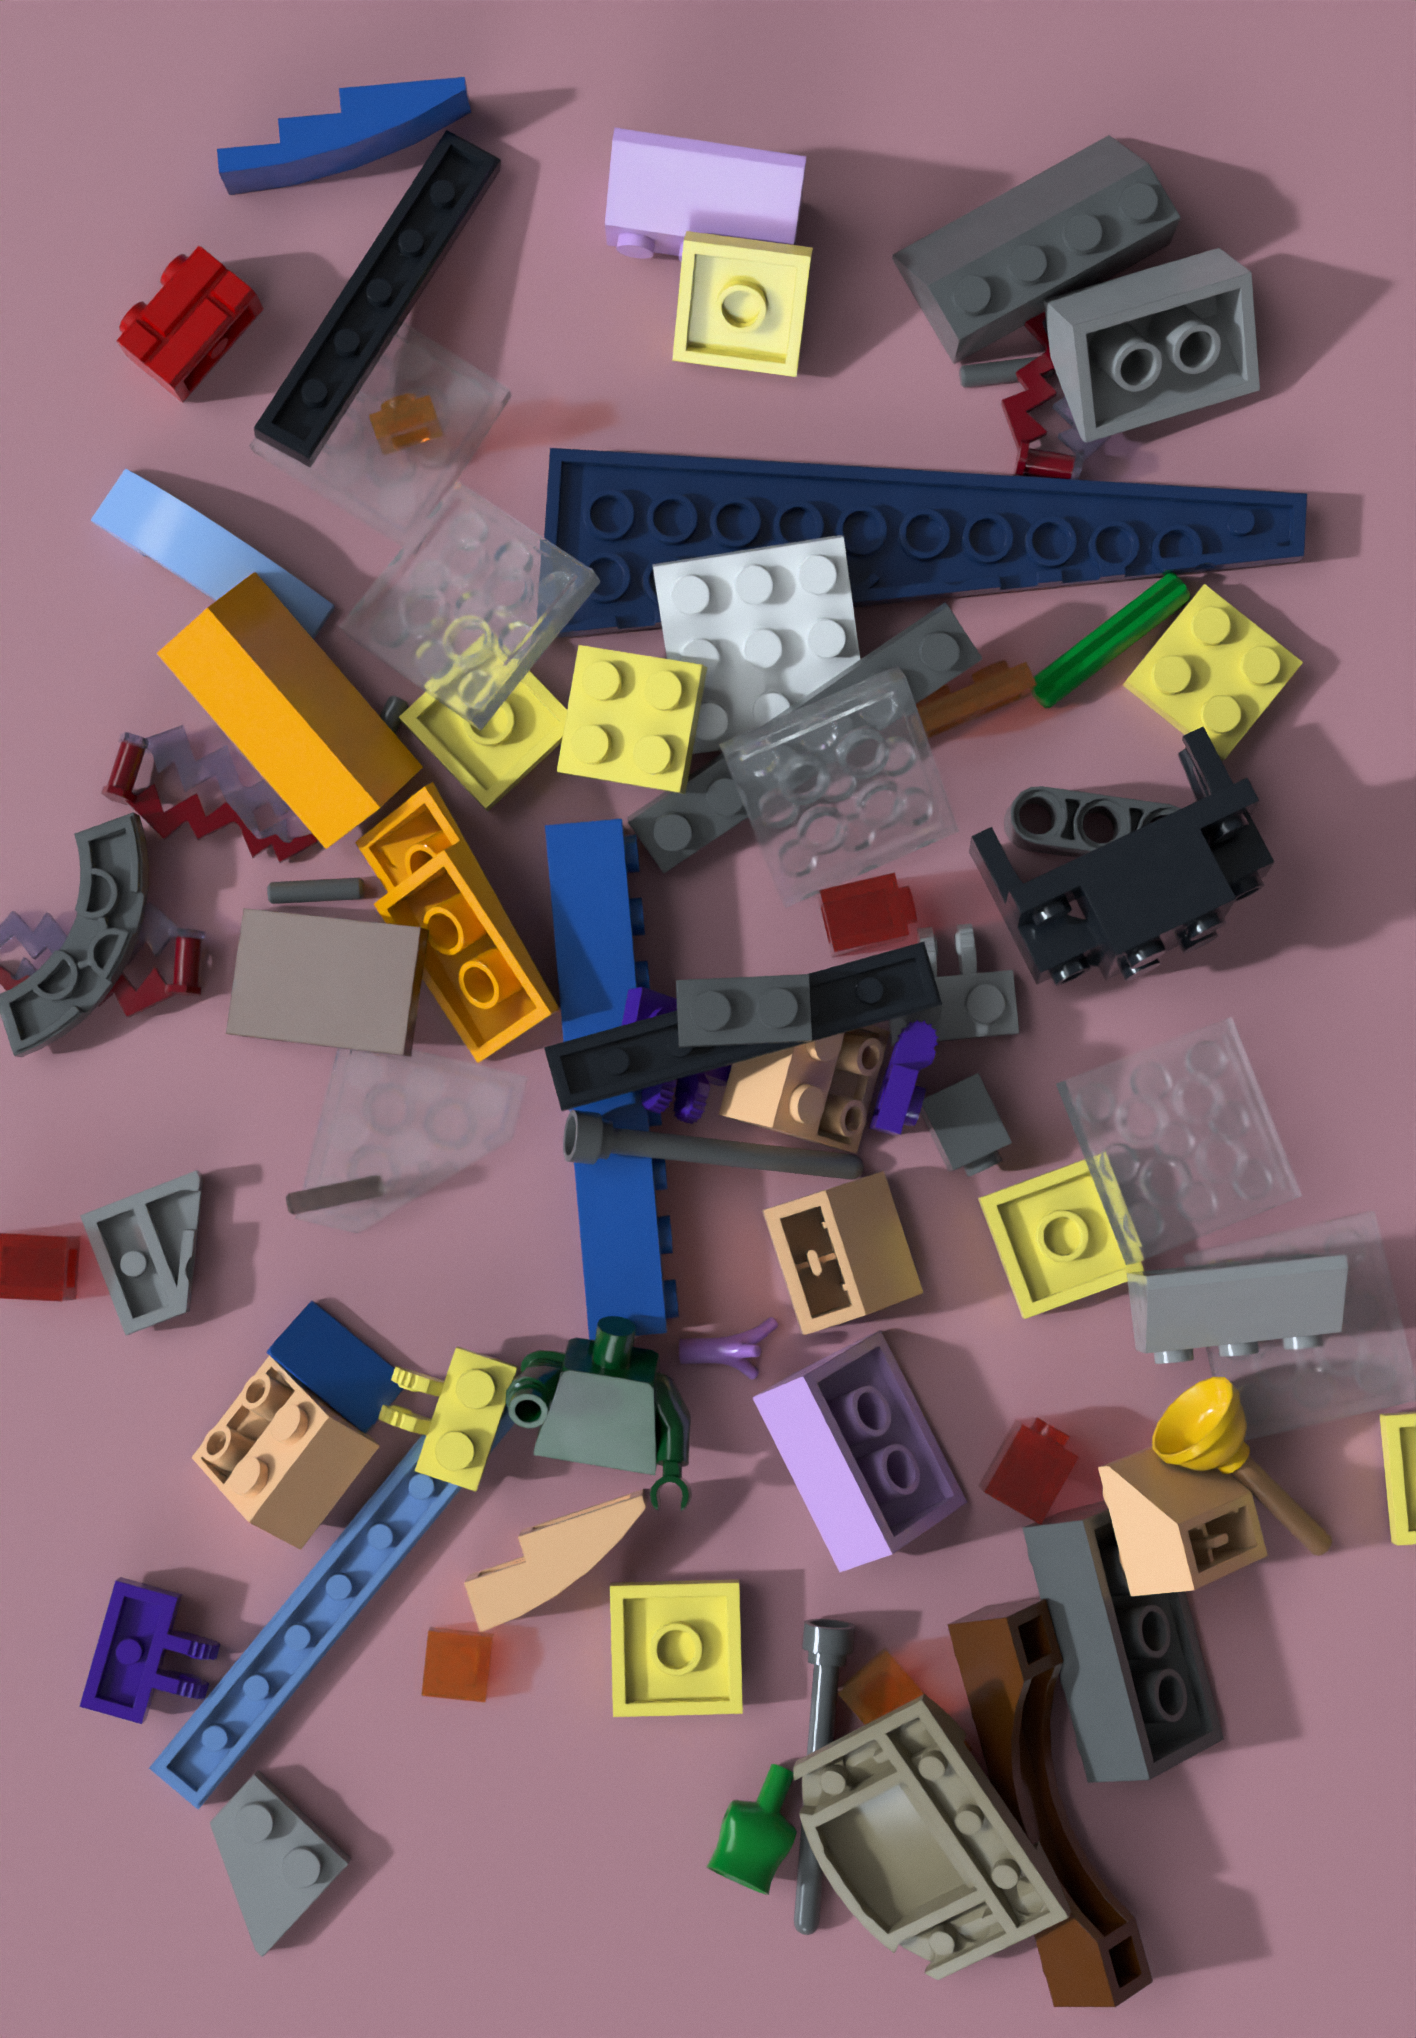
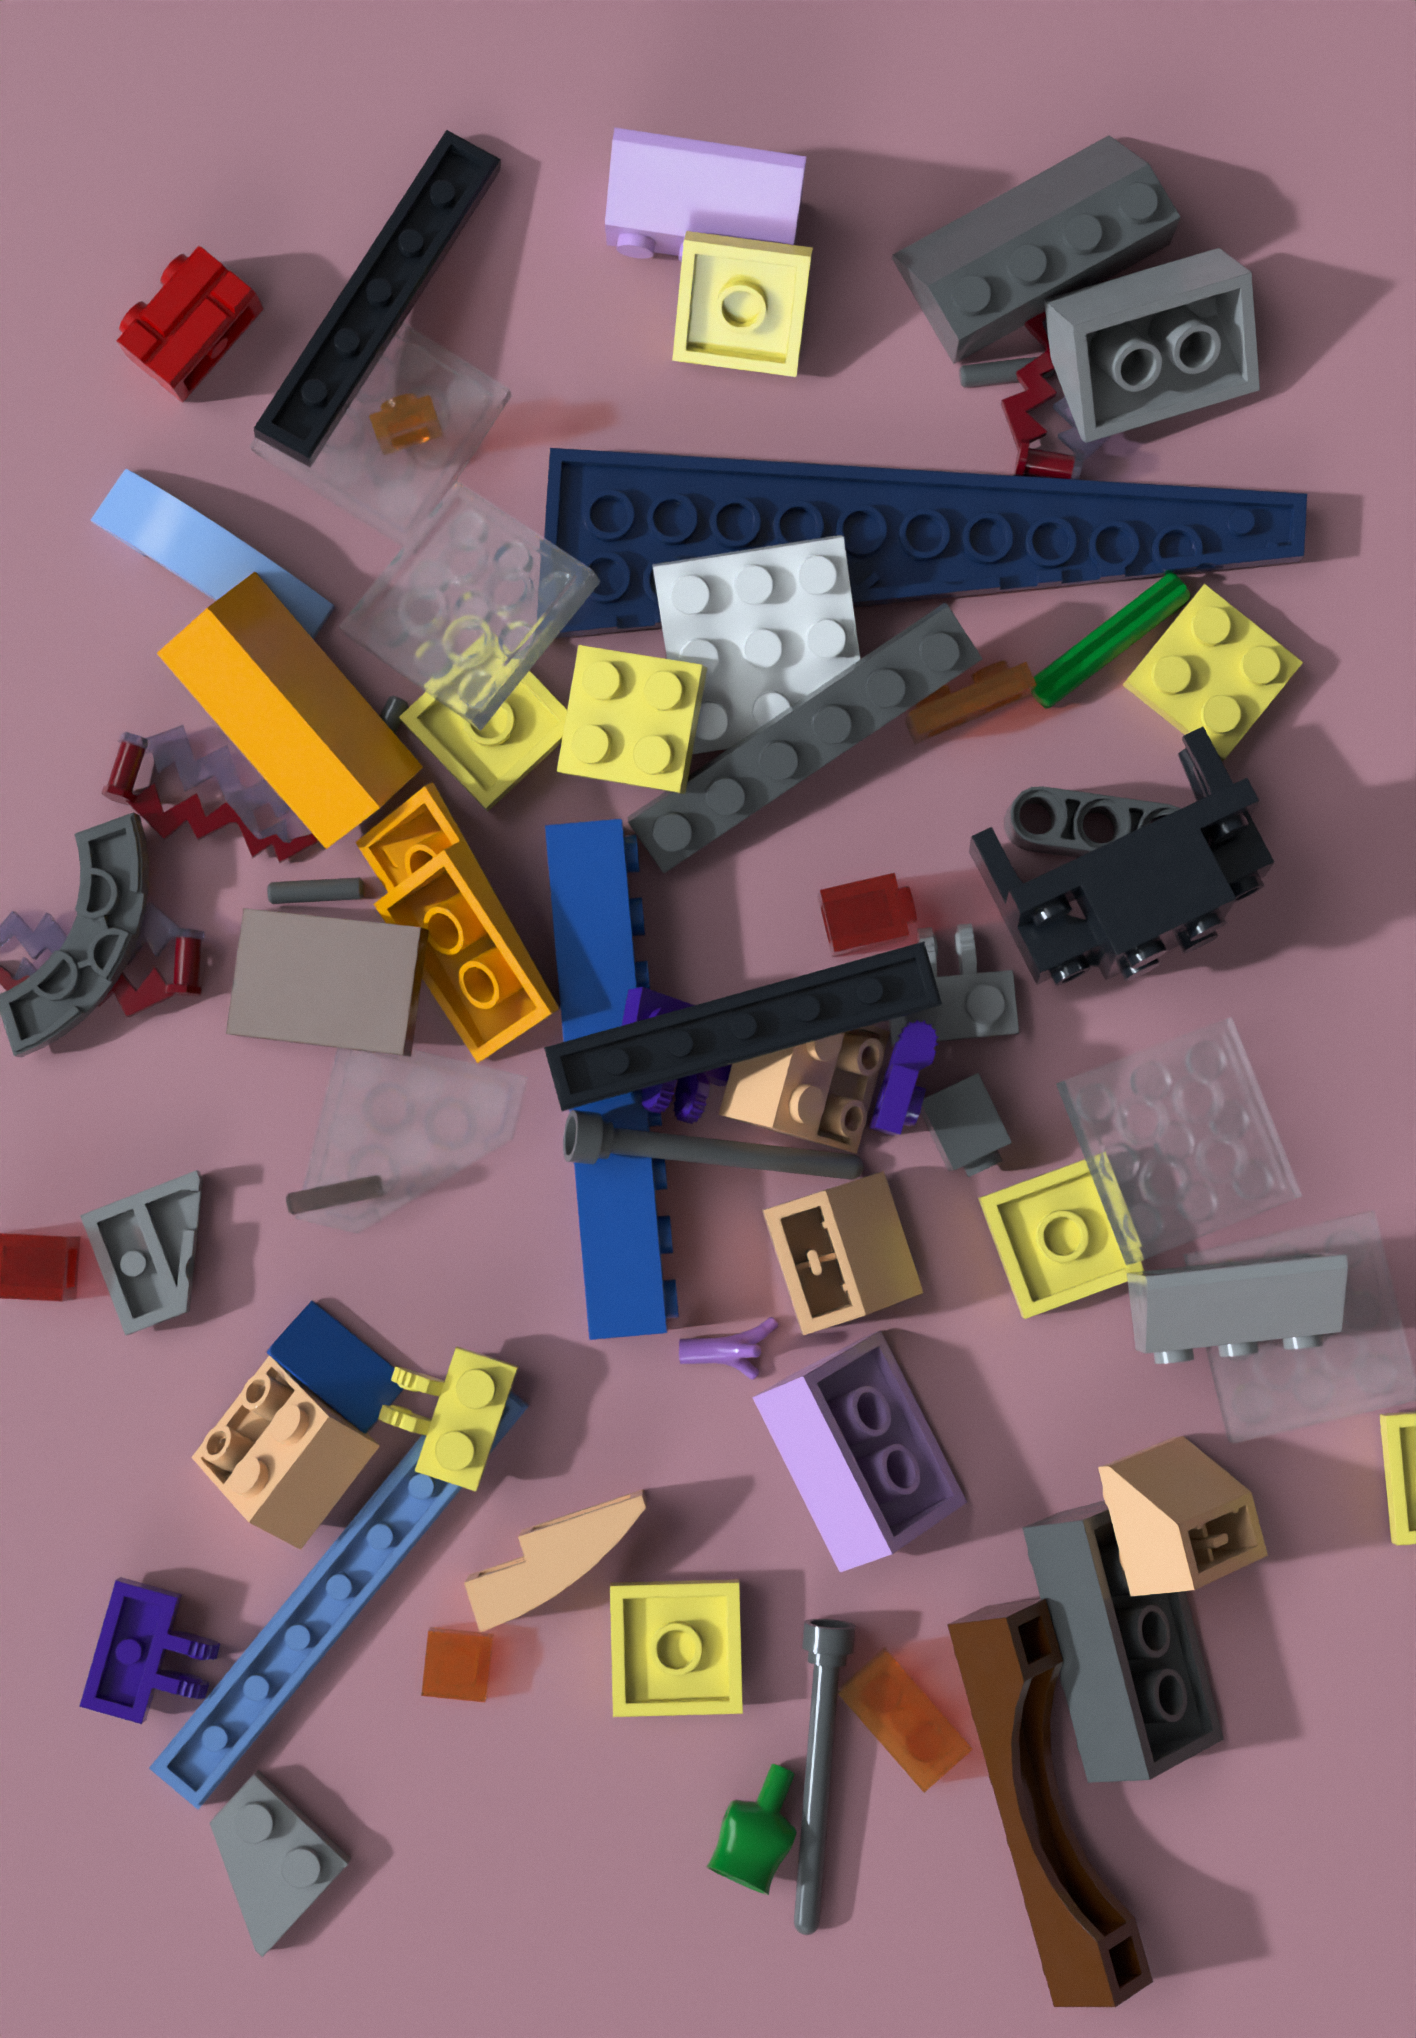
blue slope [217,77,471,195] -> none
torso [505,1316,692,1511] -> none
dark grey plate [676,974,812,1048] -> none
clear plate [719,666,959,908] -> none
dark tan slope [793,1694,1071,1980] -> none
clear red brick [978,1417,1079,1525] -> none
yellow piece [1152,1377,1332,1556] -> none

